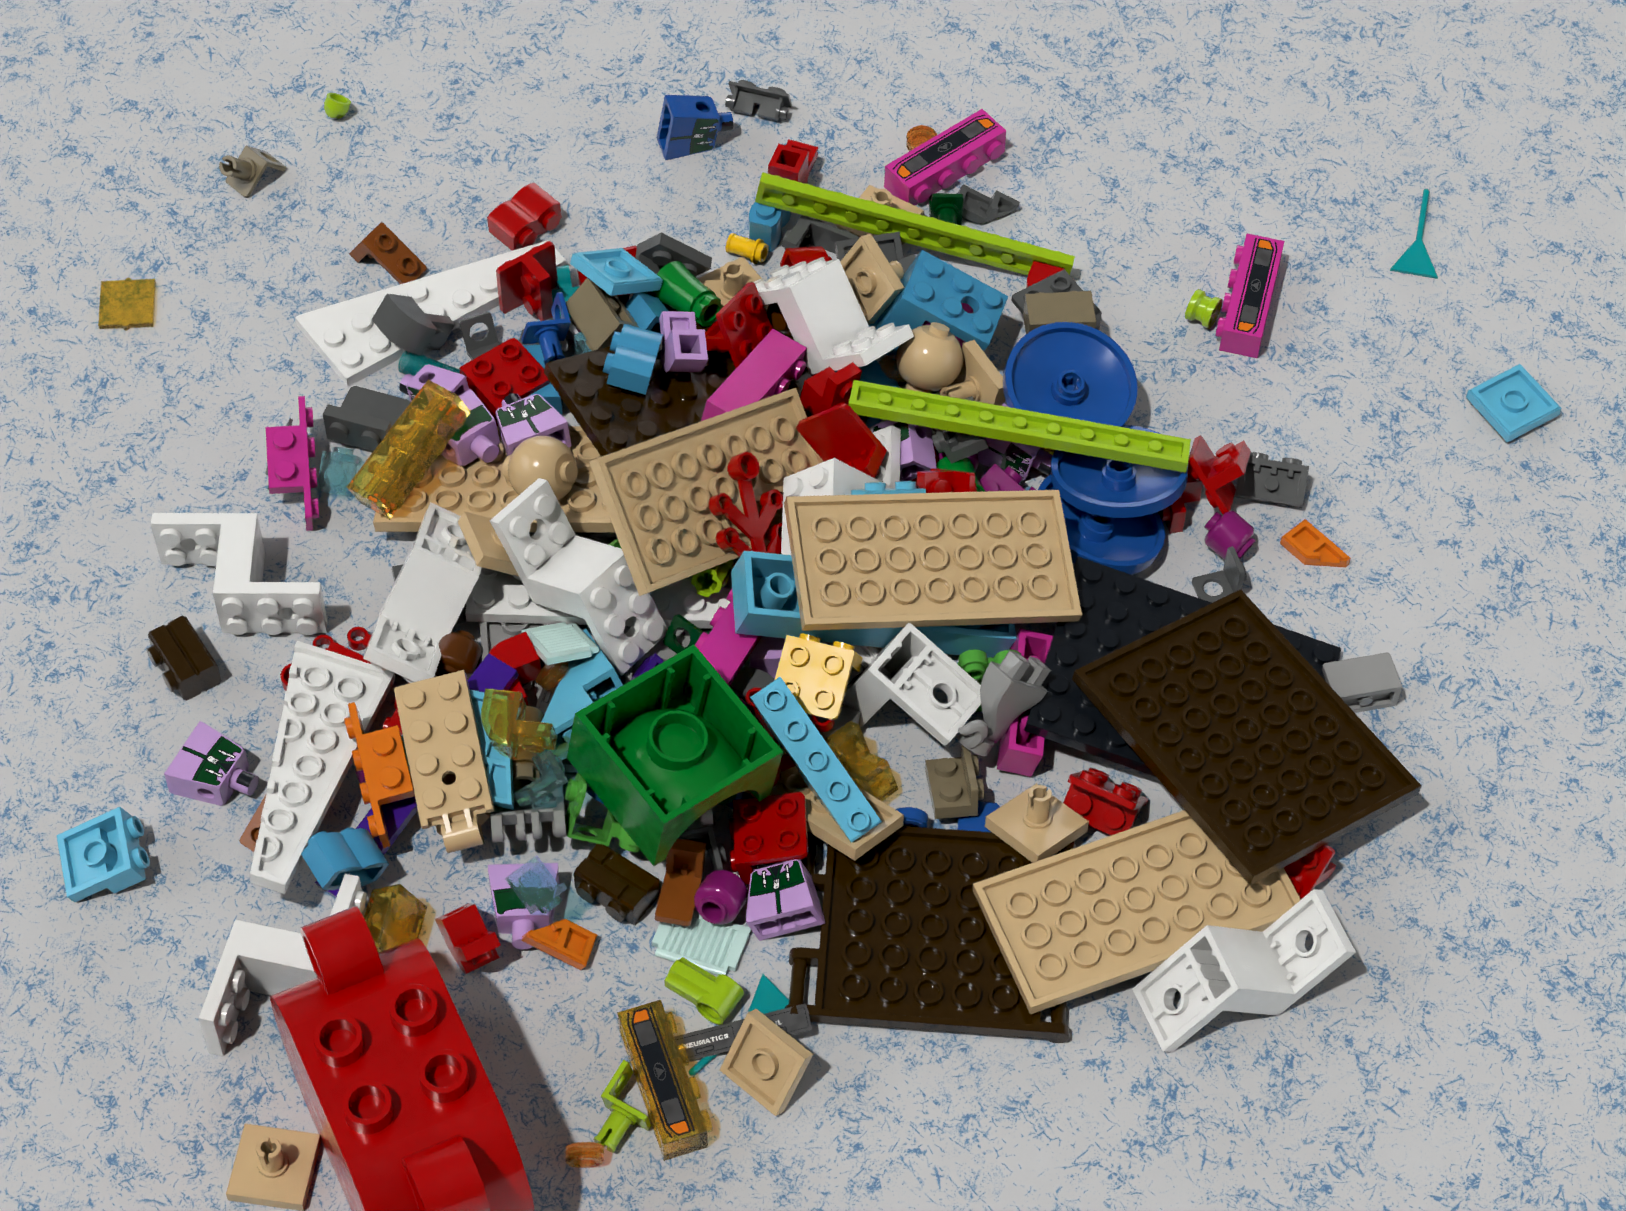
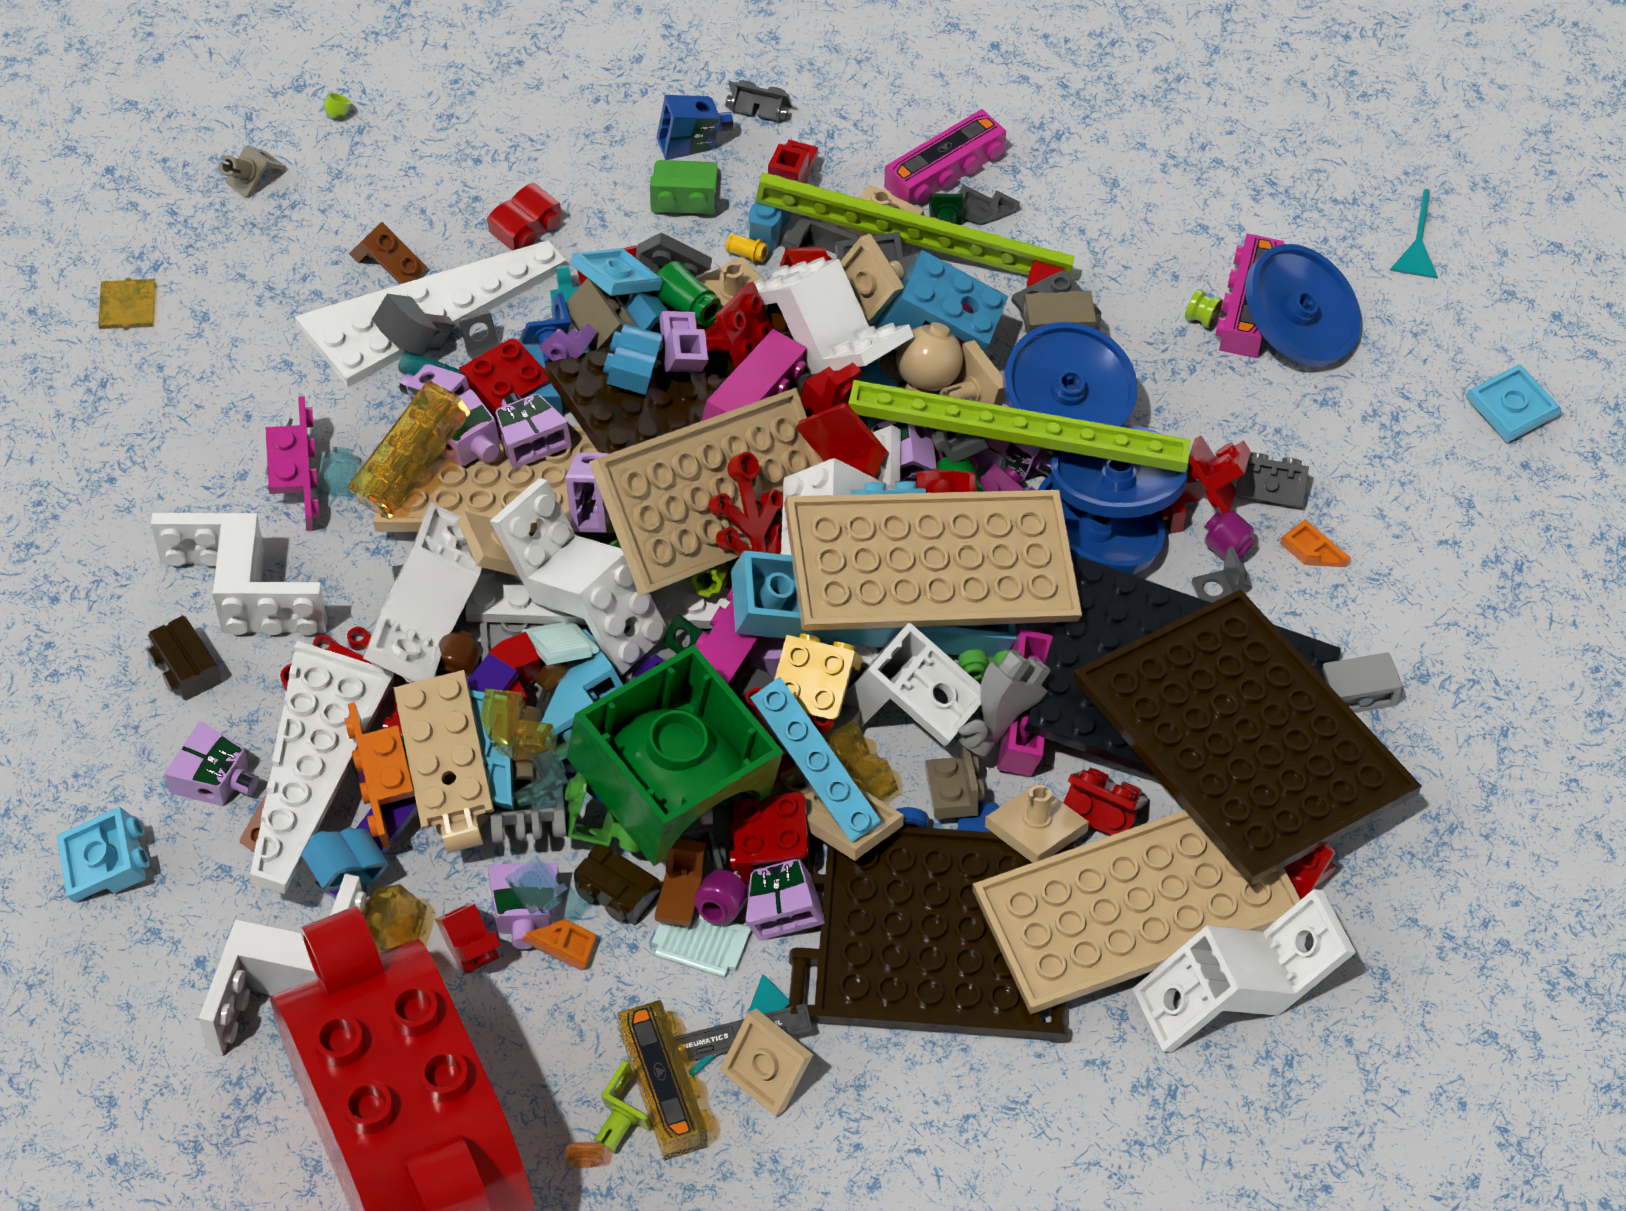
tan tile [226,1124,322,1211] -> none
dark grey bracket [323,386,412,456] -> none
red bracket [496,241,558,321] -> none
tan brick [503,436,578,501] -> none
lime piece [664,957,744,1025] -> none
clear orange tile [906,125,937,151] -> none
none -> medium lavender bracket [539,323,597,361]
none -> lavender torso [565,452,610,532]
none -> bright green bracket [650,160,717,214]
none -> blue dish [1245,244,1361,367]

